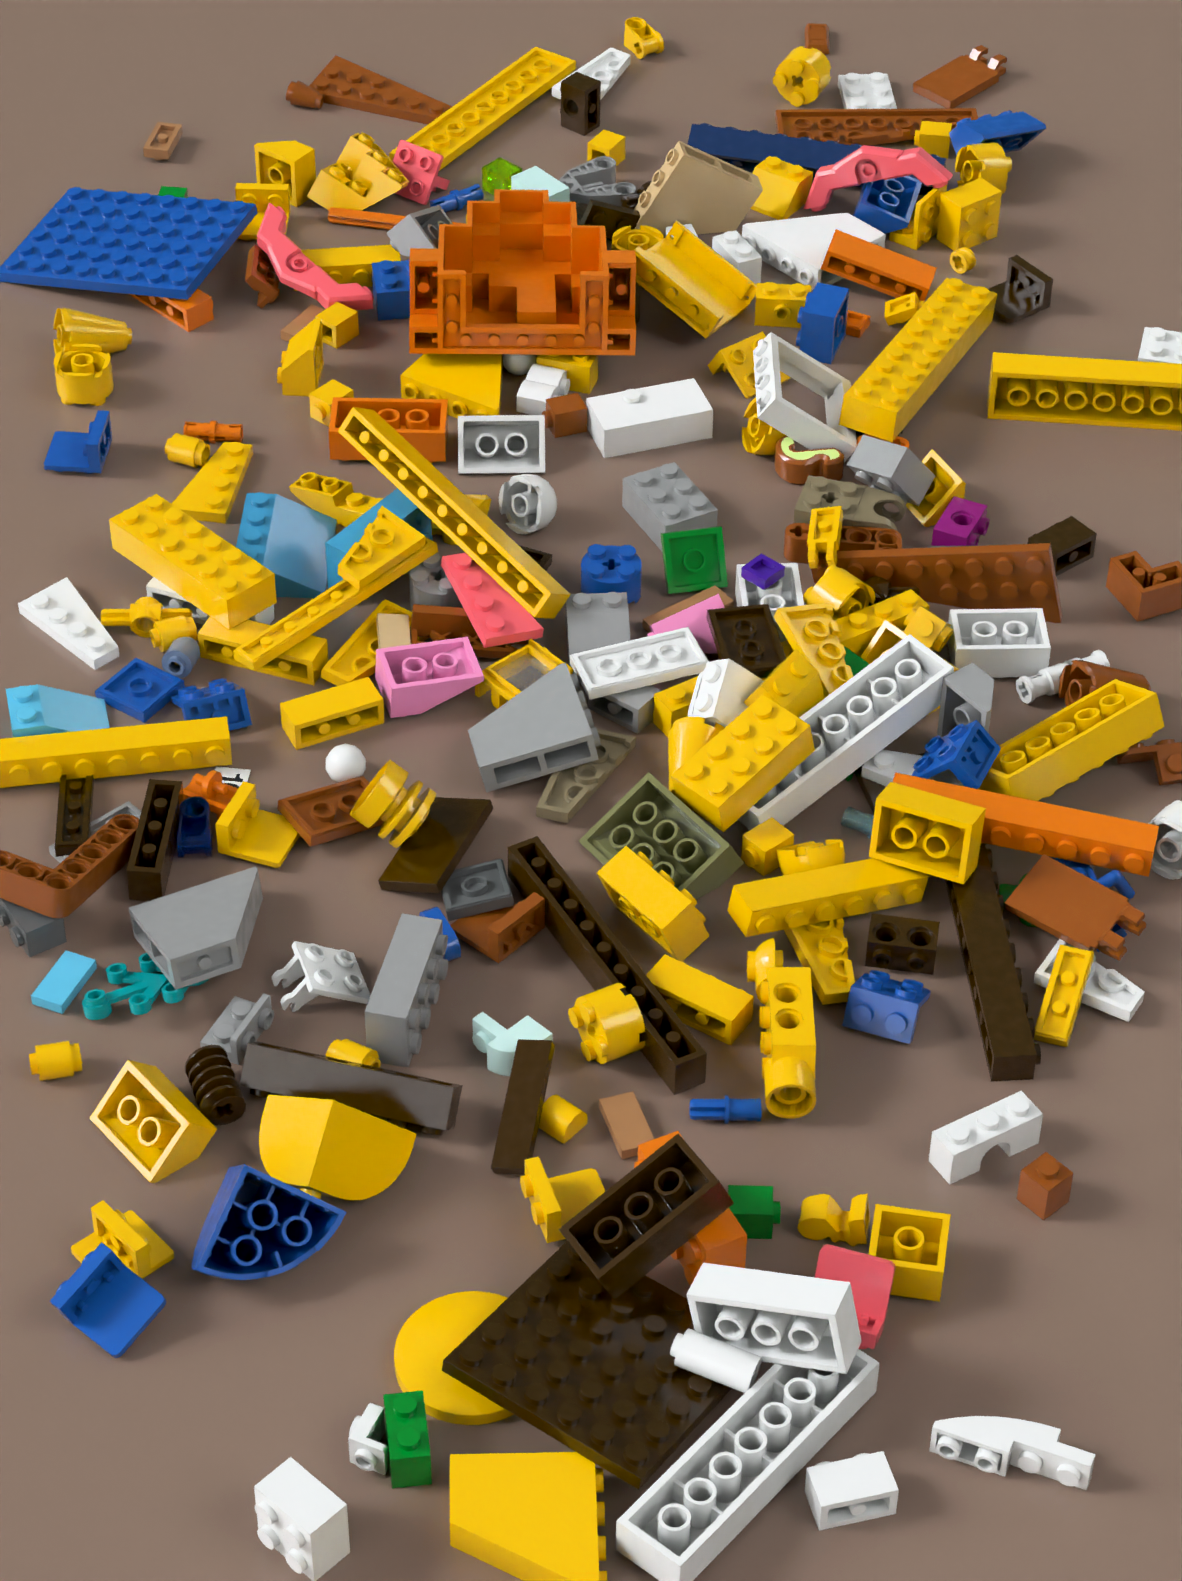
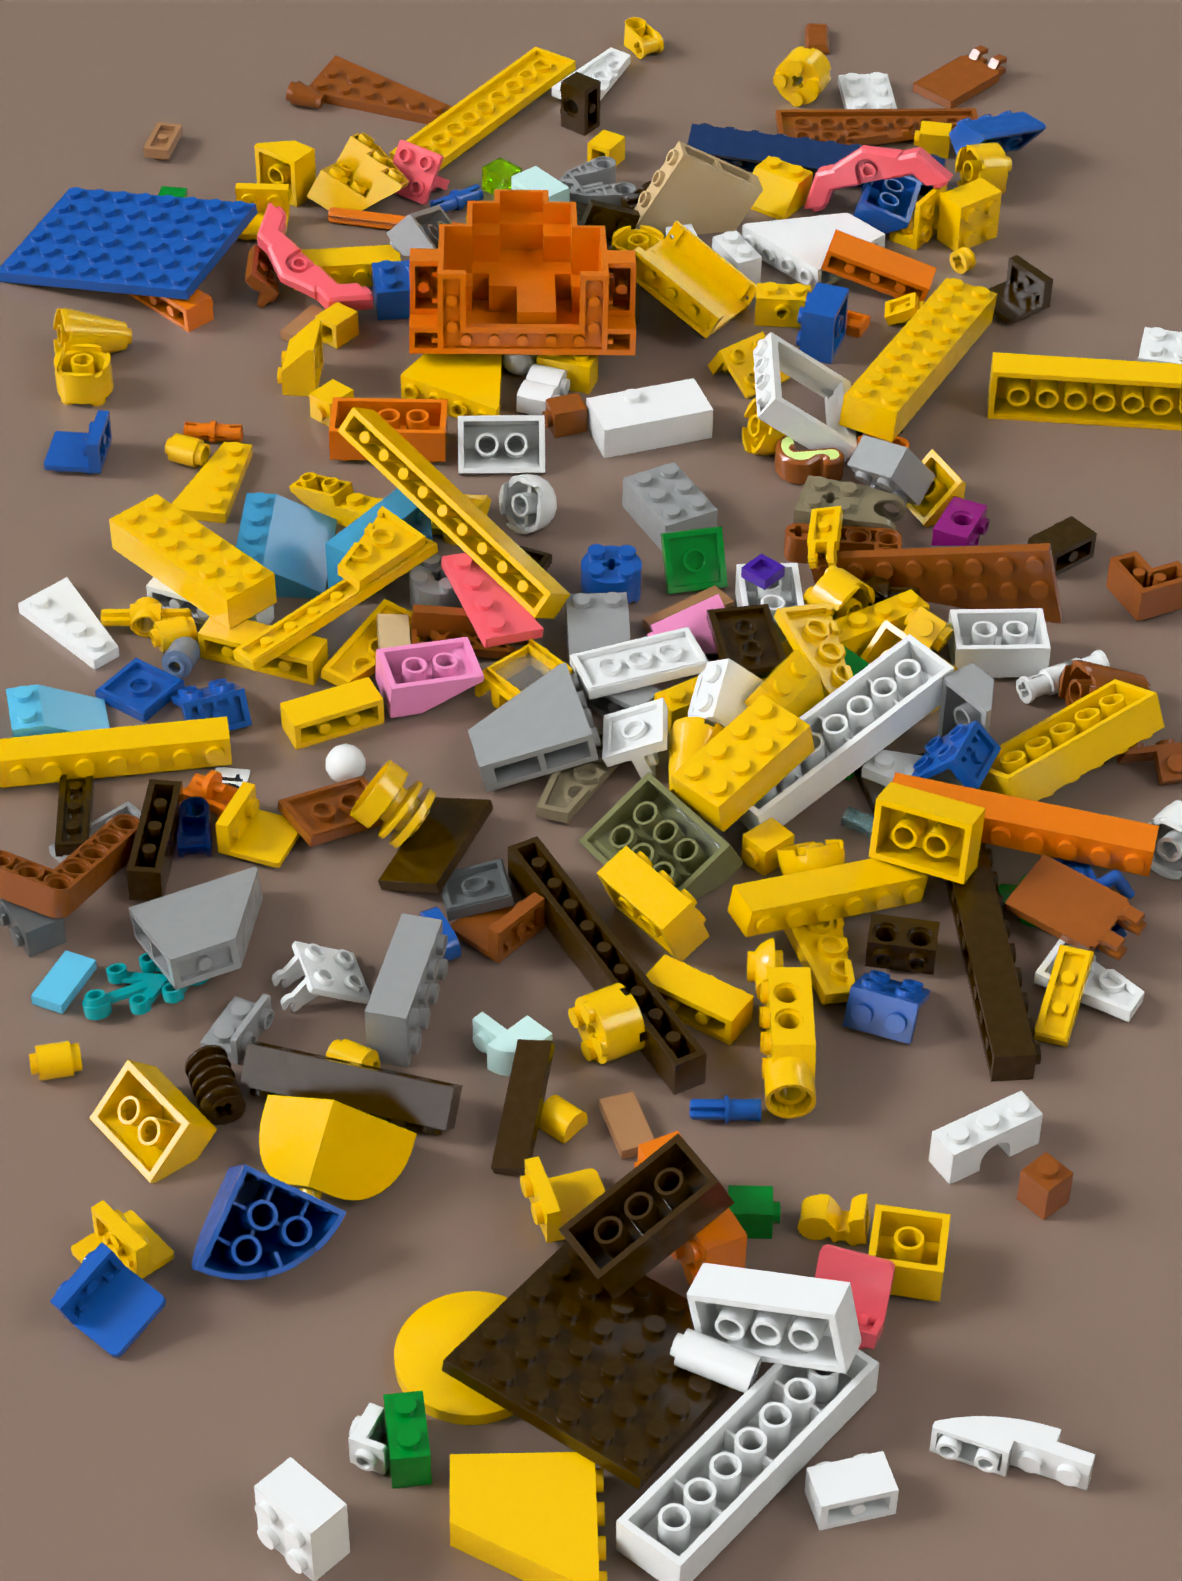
none -> white bracket [602,698,668,779]

